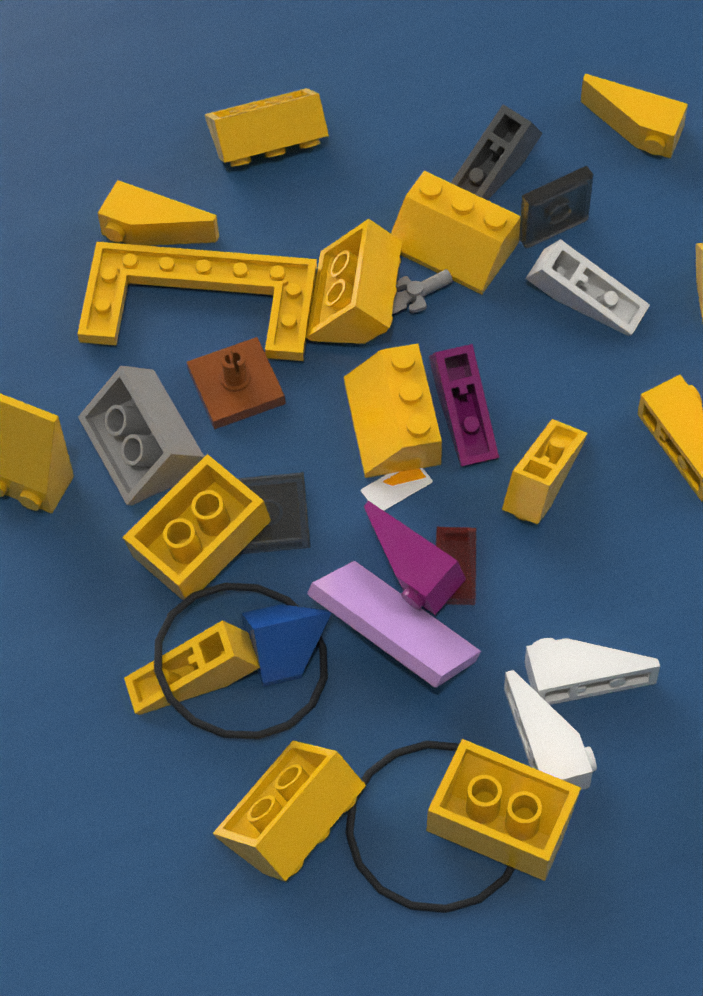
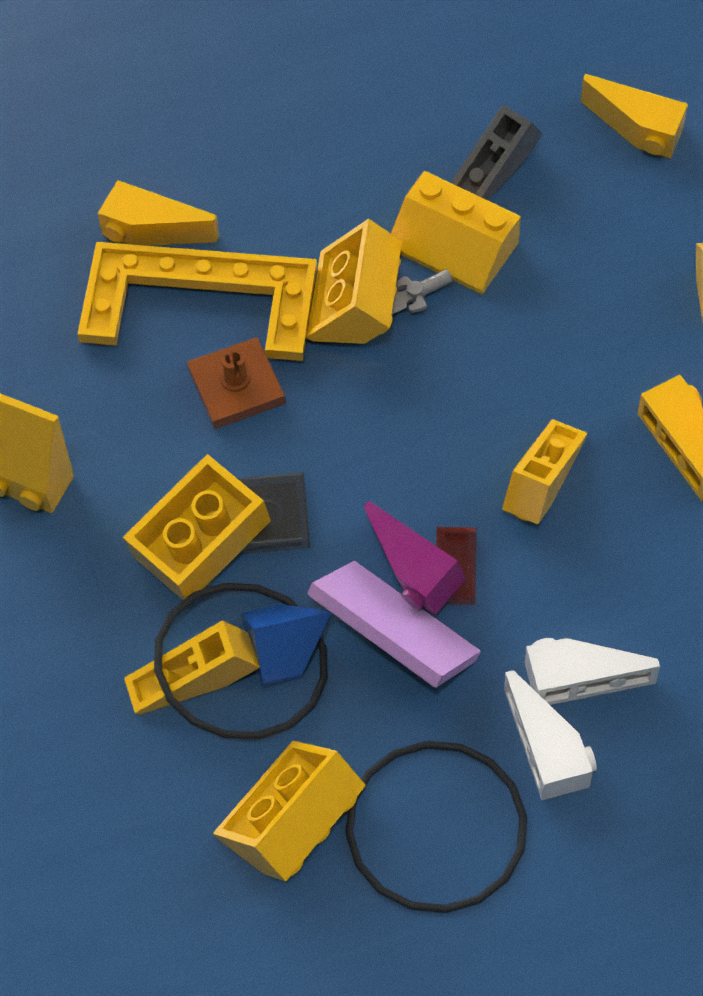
light grey slope [78,366,204,505] -> none
yellow slope [205,88,329,167] -> none
yellow slope [344,344,442,478] -> none
white sticker [361,468,433,511] -> none
yellow slope [426,739,581,881] -> none
magenta slope [429,344,499,466] -> none
clear smoke tile [519,165,594,249] -> none
white slope [526,239,650,336] -> none

